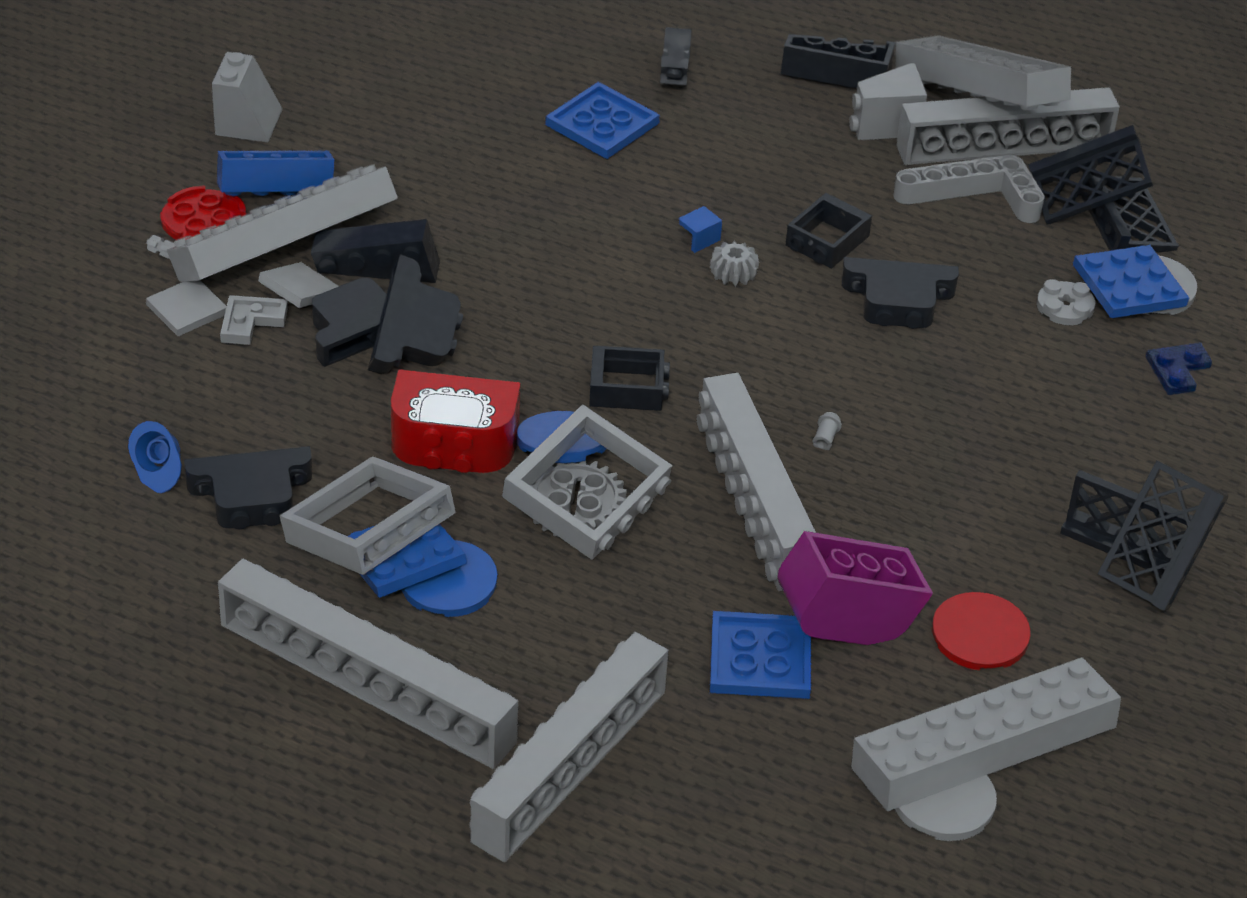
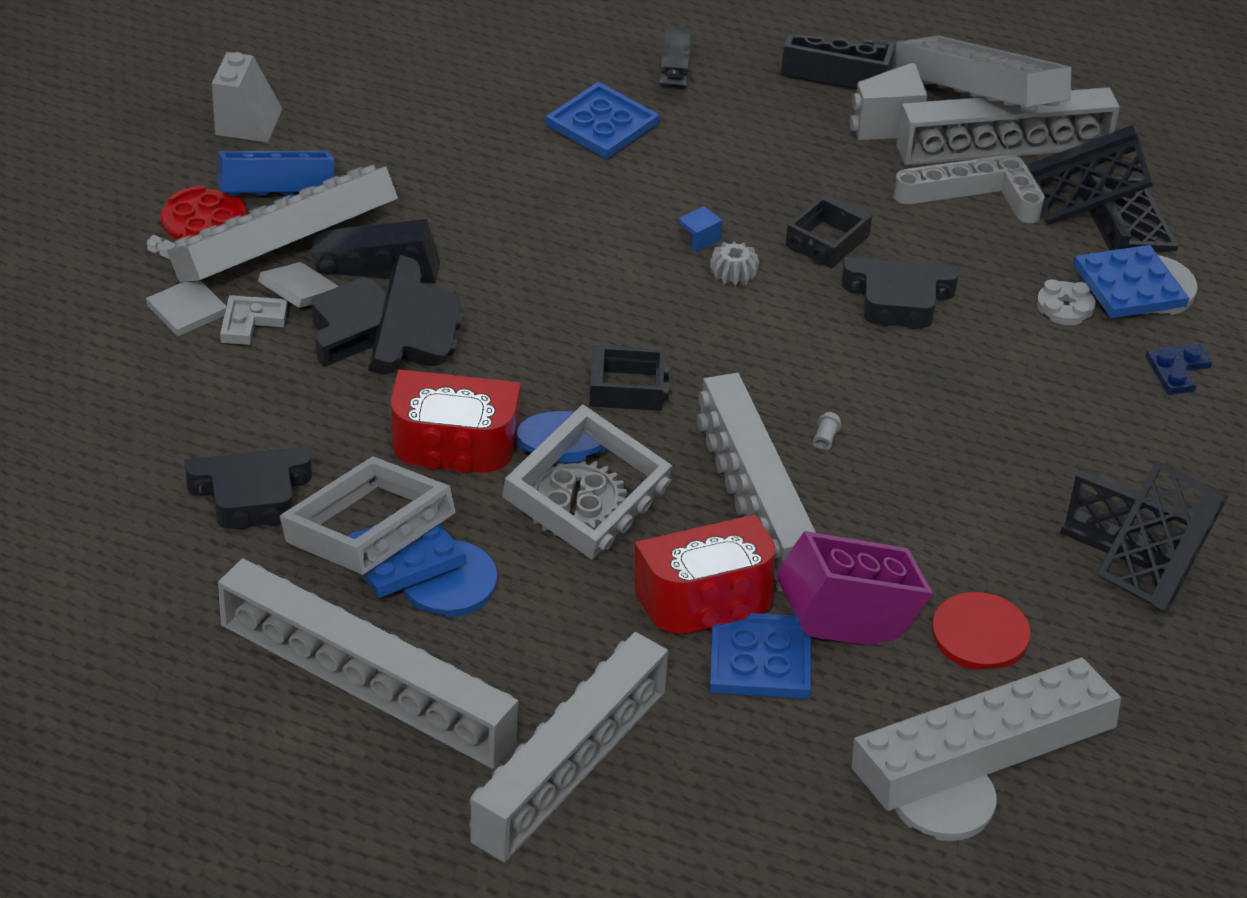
blue piece [128,421,182,493] -> none
none -> red brick [635,515,775,633]

